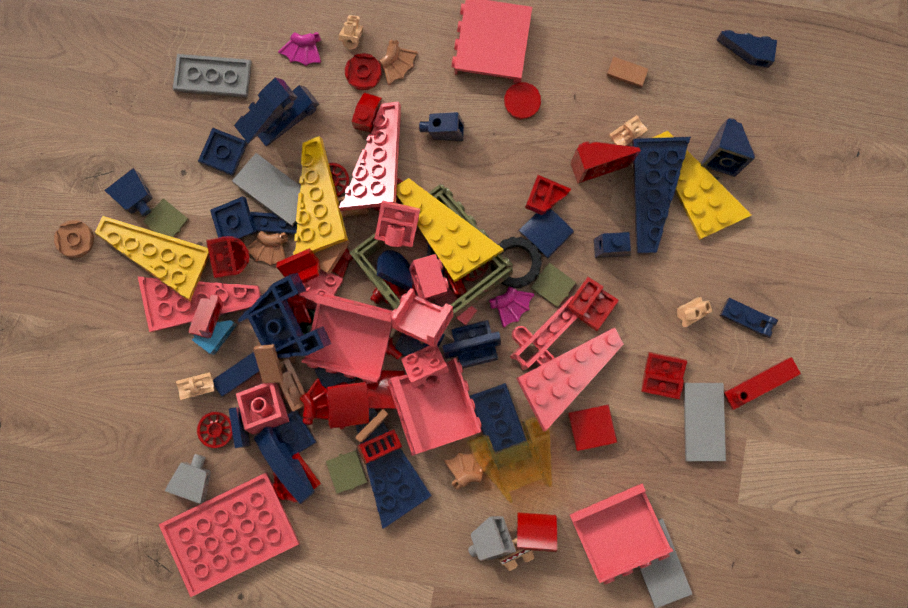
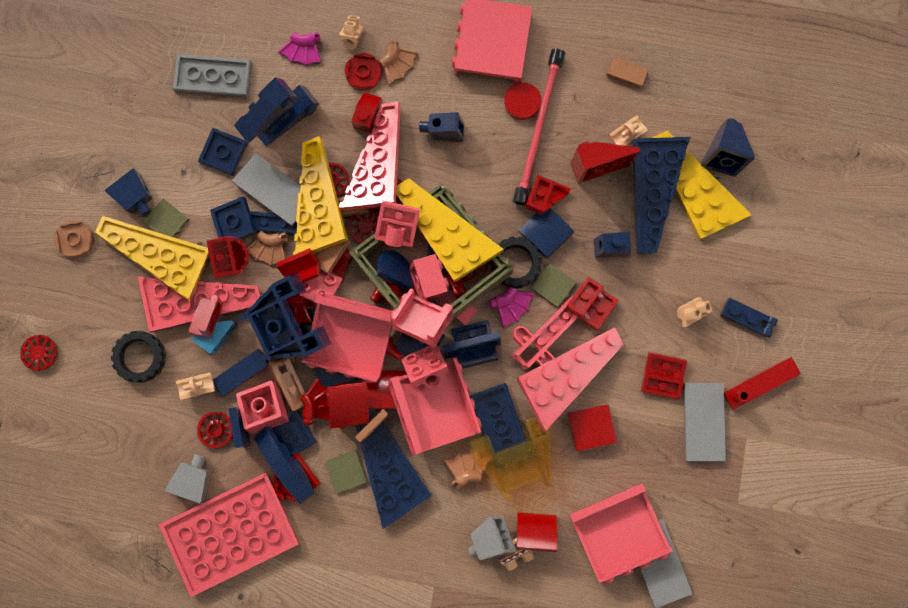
nougat tile [253,344,284,383] -> none
red slope [357,429,402,464] -> none
dark blue slope [717,30,777,68] -> none
none -> red wheel [20,335,58,371]
none -> black tyre [111,331,166,383]
none -> red wheel [348,208,379,243]
none -> coral hose [512,49,566,206]

